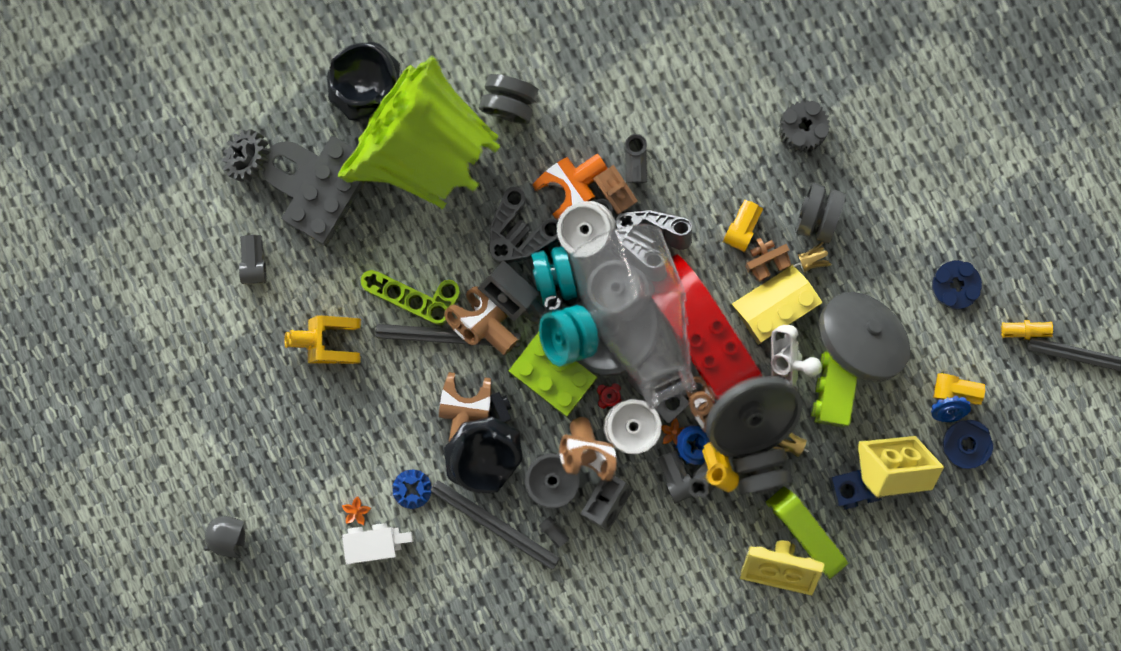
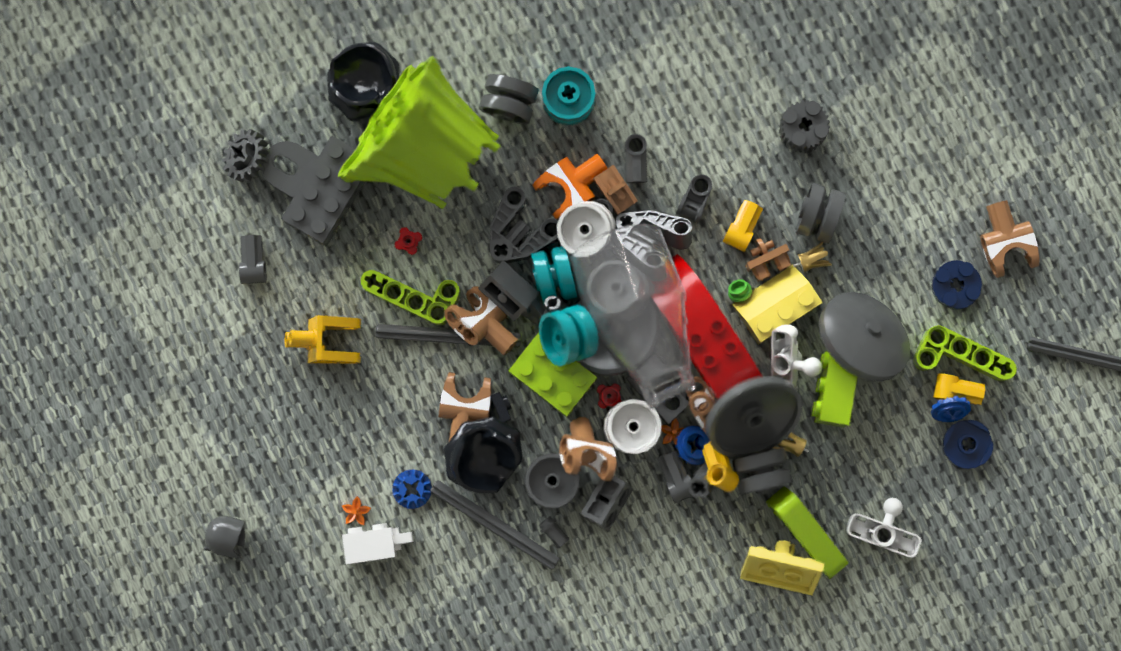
dark blue brick [829,469,882,510] -> none
light yellow slope [858,436,944,497] -> none
yellow pin [1001,320,1053,340] -> none
none -> red plate [394,227,422,255]
none -> teal wheel [542,66,596,126]
none -> dark grey piece [676,174,712,223]
none -> bright green plate [728,279,752,302]
none -> white piece [846,498,921,557]
none -> lime beam [913,325,1017,381]
none -> medium nougat connector [980,200,1039,278]

